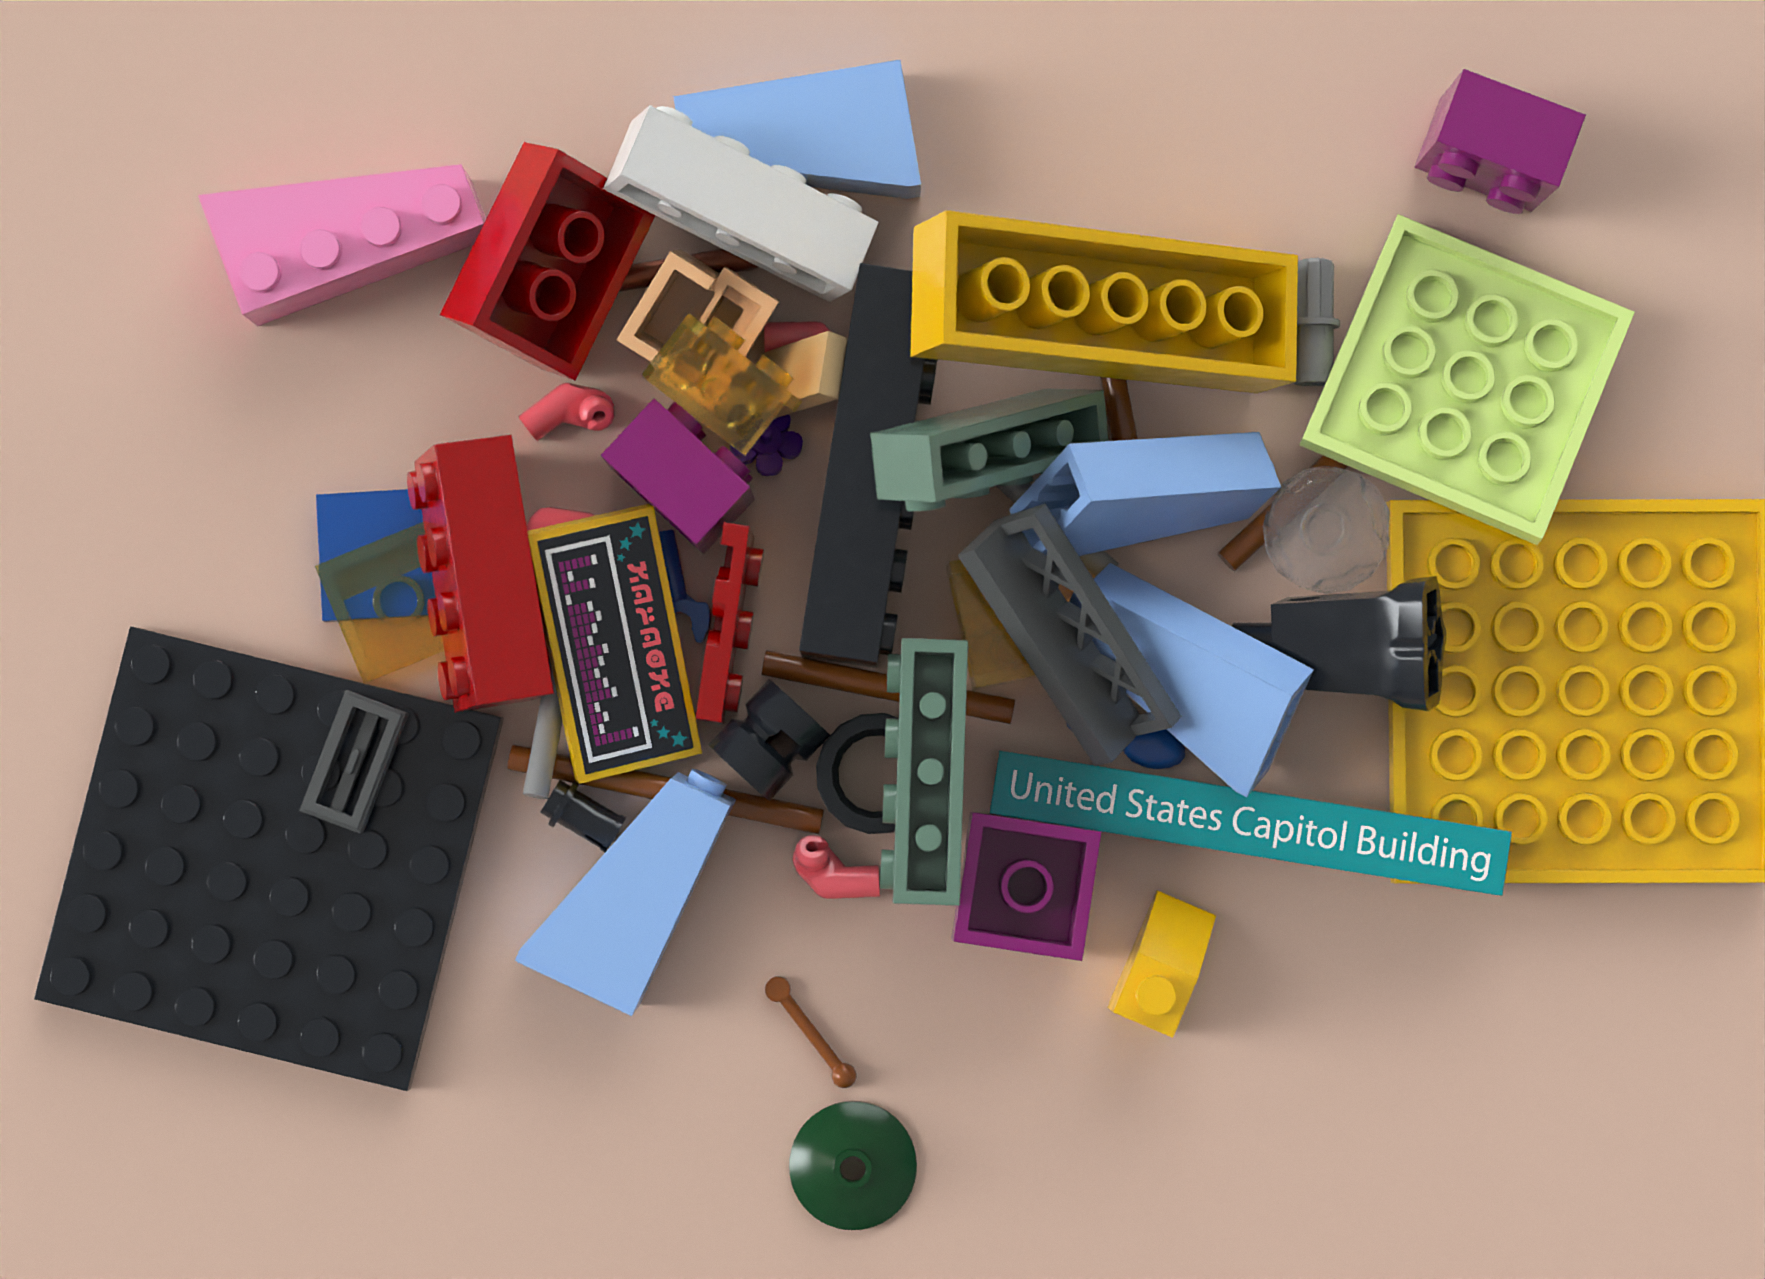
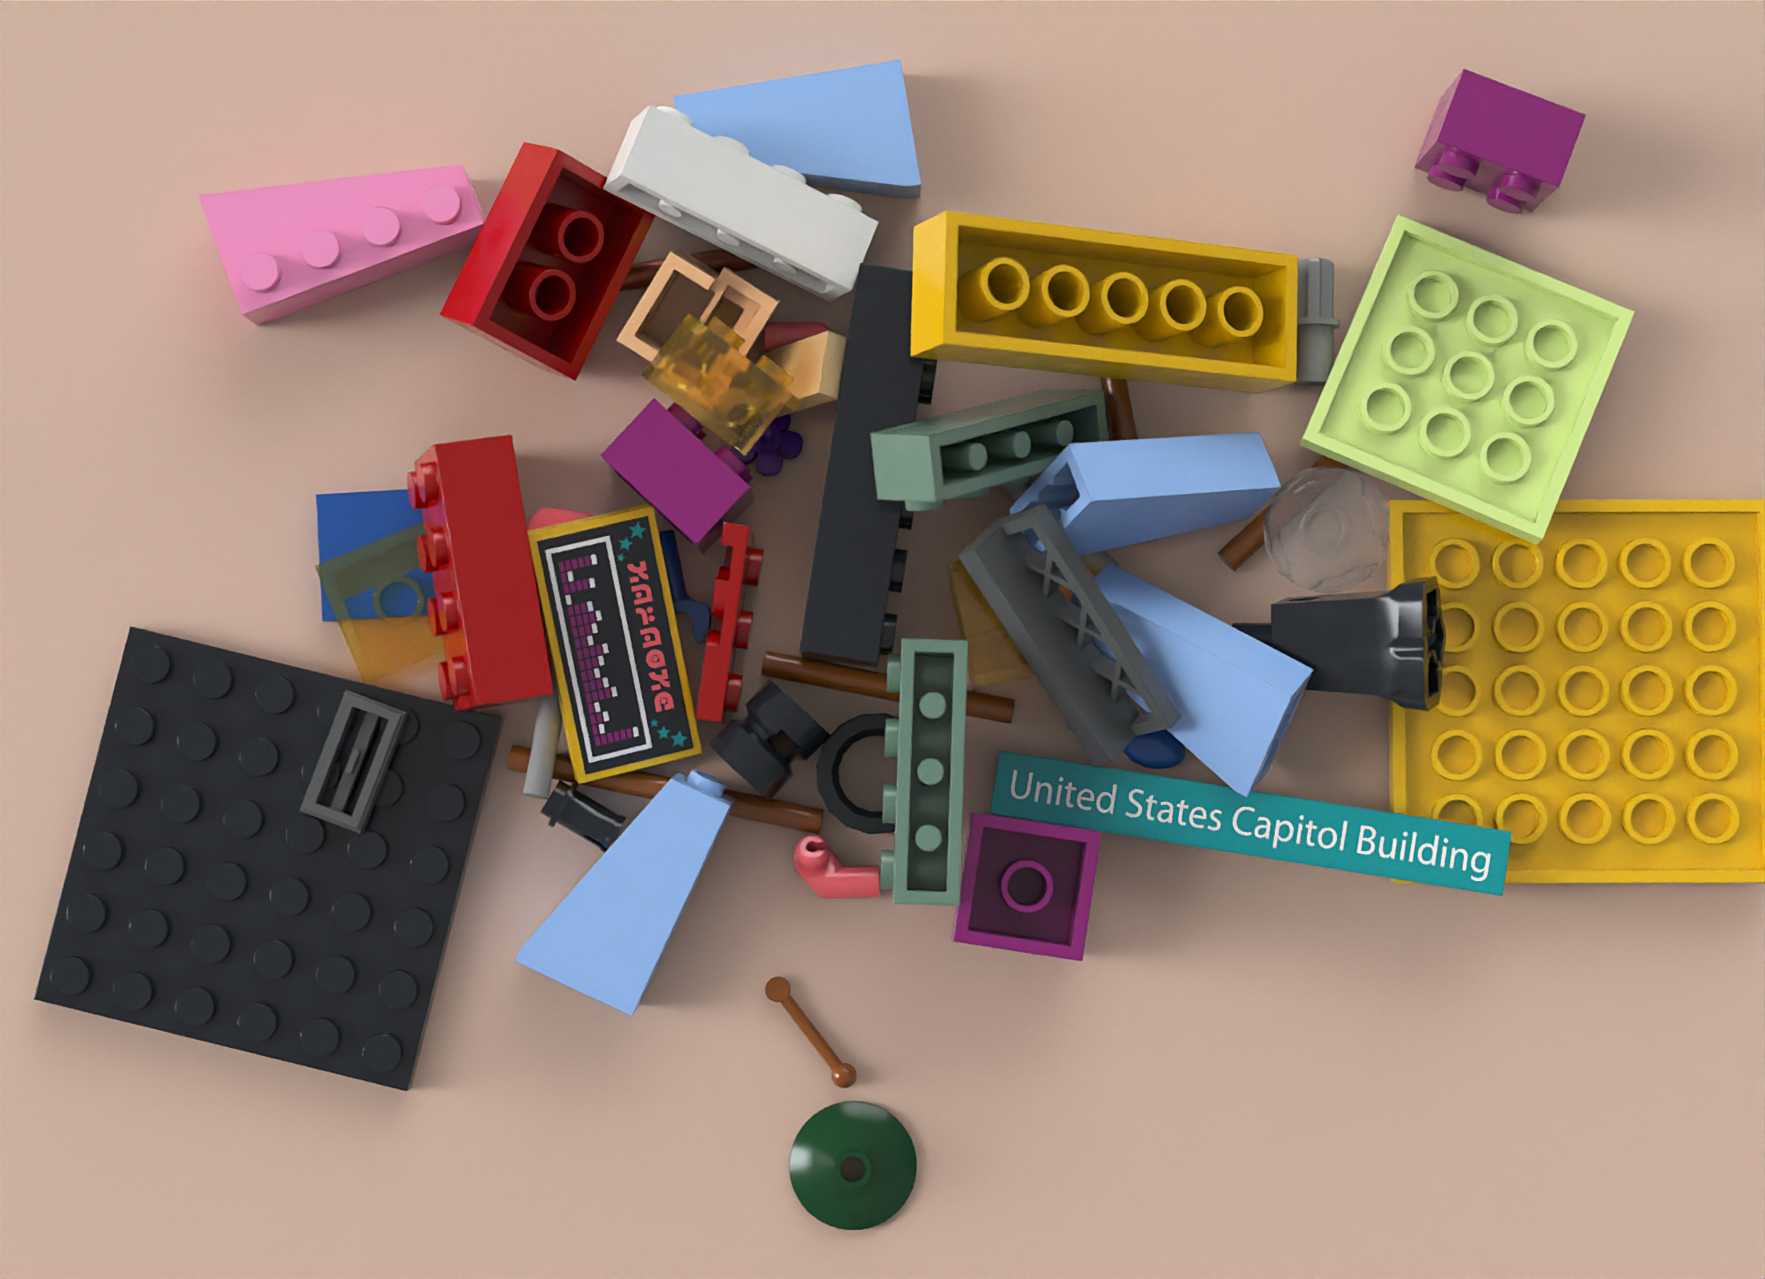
coral arm [518,383,615,442] -> none
yellow slope [1107,890,1216,1038] -> none

